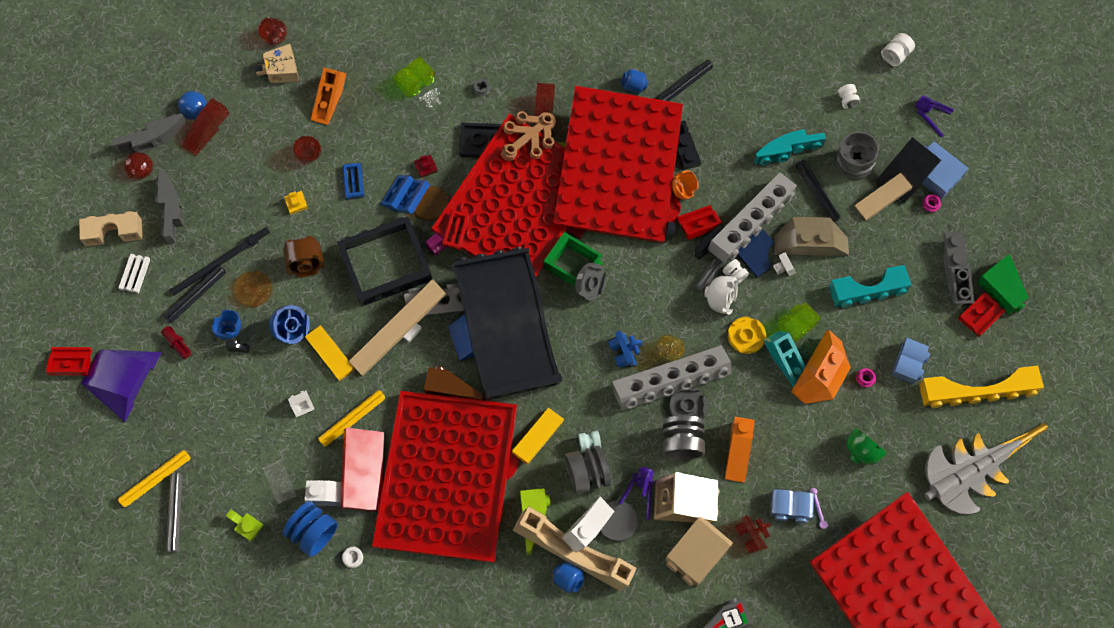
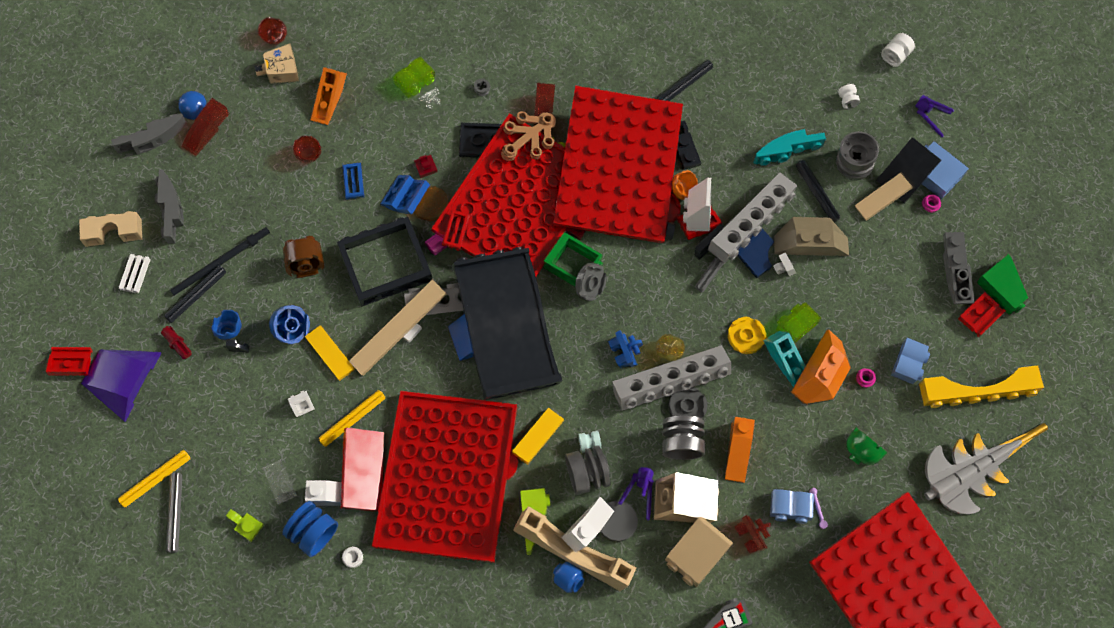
clear red hair [124,152,153,180] -> none
clear orange tile [234,271,273,307] -> none
yellow tile [284,191,308,215] -> none
reddish brown slope [424,366,484,400] -> none
blue head [621,69,648,95] -> none
white cylinder [705,276,738,315] -> none
white wheel [722,259,749,284] -> none
teal arch [829,265,912,308] -> none
none -> white slope [683,178,711,231]

